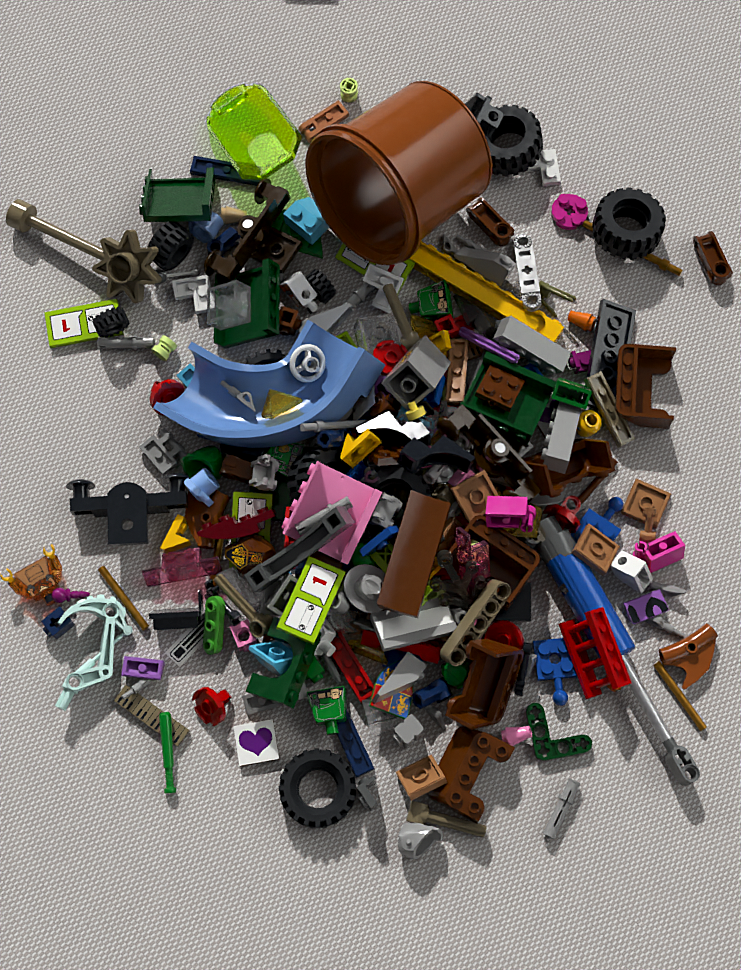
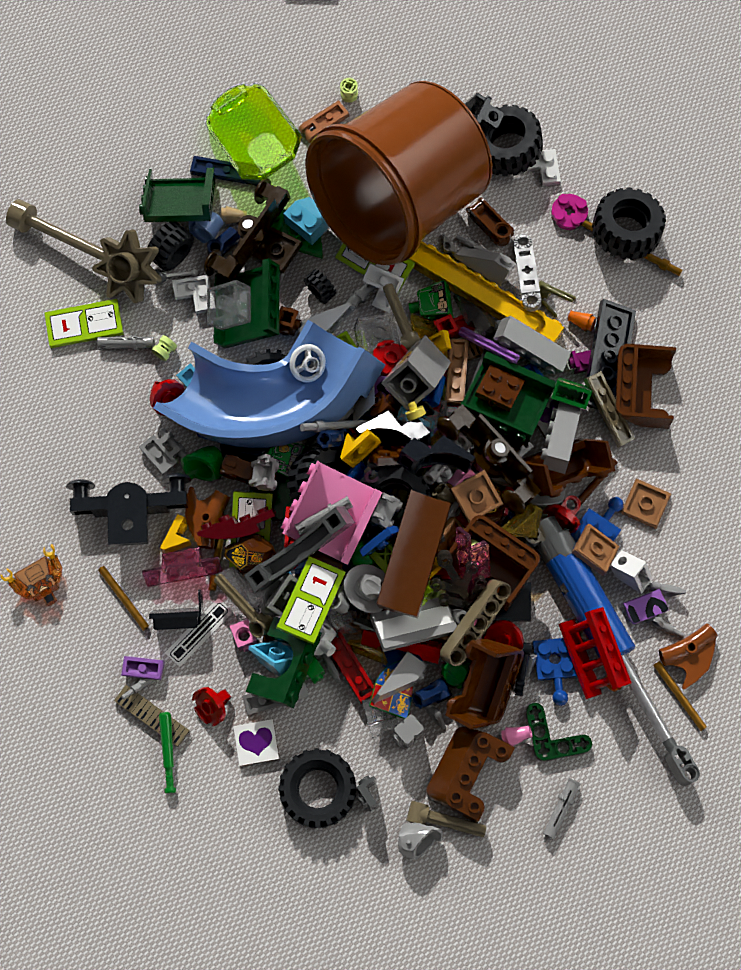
dark blue brick [41,606,75,639] -> none
magenta bar [52,588,90,603] -> none
light aqua piece [55,595,133,711] -> none
black tyre [92,307,130,338] -> none
light blue piece [184,468,220,507] -> none
bright green plate [203,596,225,655] -> none
black bar [204,579,241,626] -> none
light grey hand [220,381,255,412] -> none
clear yellow slope [261,389,303,419] -> none
white torso [280,271,319,314] -> none
green torso [307,686,347,735] -> none
dark blue tile [337,708,375,778] -> none
medium nougat tile [396,754,448,801] -> none
dark pink hinge [485,496,536,532] -> none
yellow head [576,410,601,437] -> none
dark pink hinge [633,531,685,573] -> none
medium nougat bar [639,507,658,544] -> none
reddish brown piece [693,231,733,285] -> none

